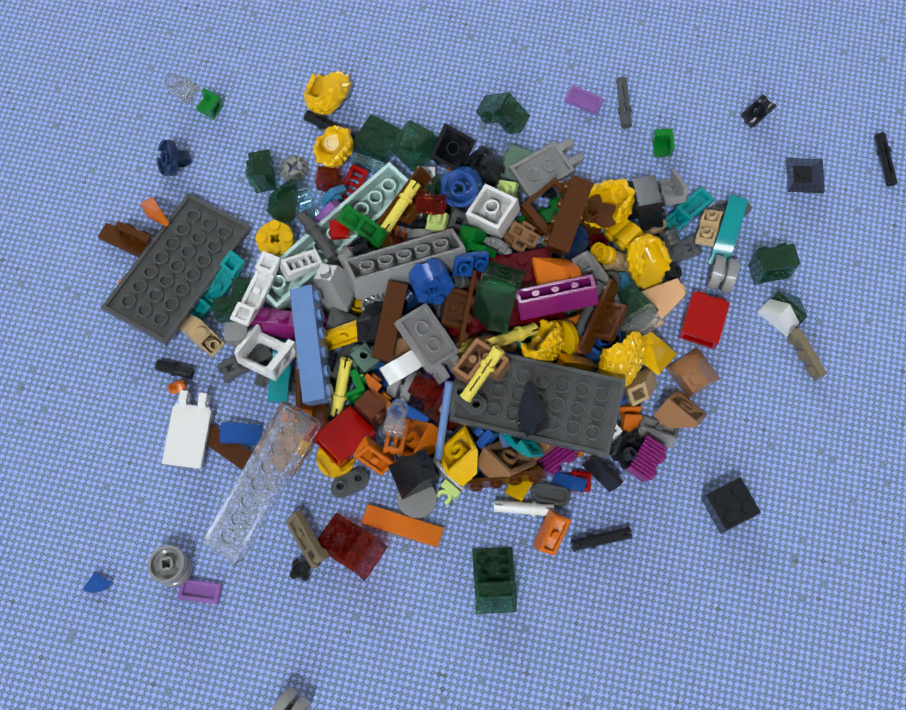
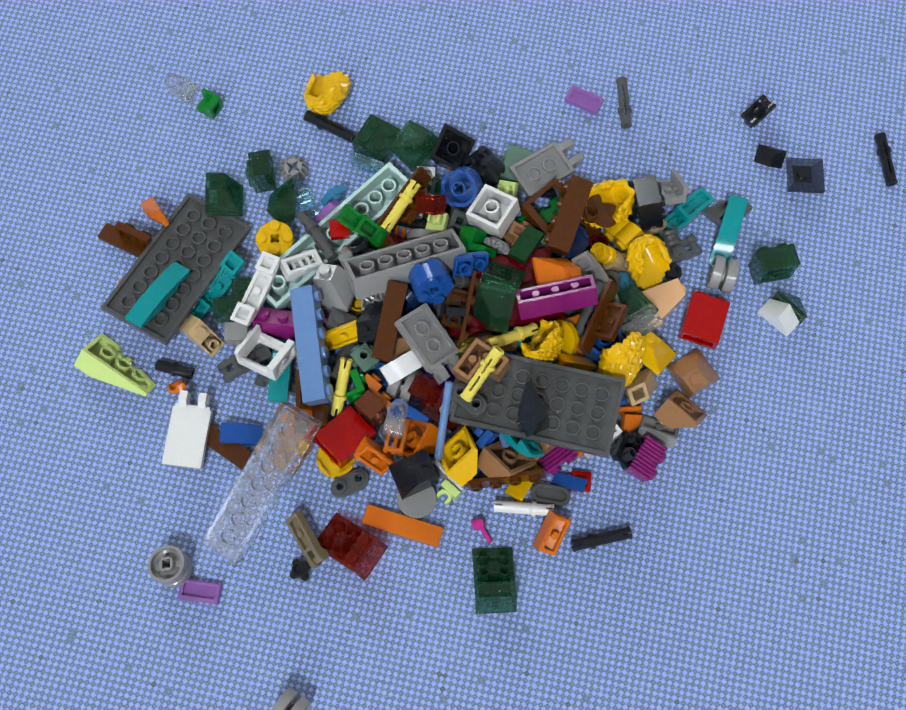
blue tile [82,572,113,593] -> none
dark blue tile [157,140,192,176] -> none
yellow hair [313,125,354,168] -> none
clear red brick [315,166,344,193] -> none
red slope [342,164,370,200] -> none
clear green brick [476,92,530,134] -> none
black tile [582,455,623,492] -> none
green panel [651,129,675,157] -> none
tan slope [695,209,723,247] -> none
black brick [701,477,761,534] -> none
dark tan plate [787,328,827,381] -> none
none -> yellowish green wedge [74,333,156,397]
none -> teal slope [125,261,190,328]
none -> clear green slope [205,172,243,217]
none -> black tile [442,304,466,325]
none -> dark pink hand [471,518,493,544]
none -> dark green tile [508,226,544,265]
none -> black panel [754,144,787,169]

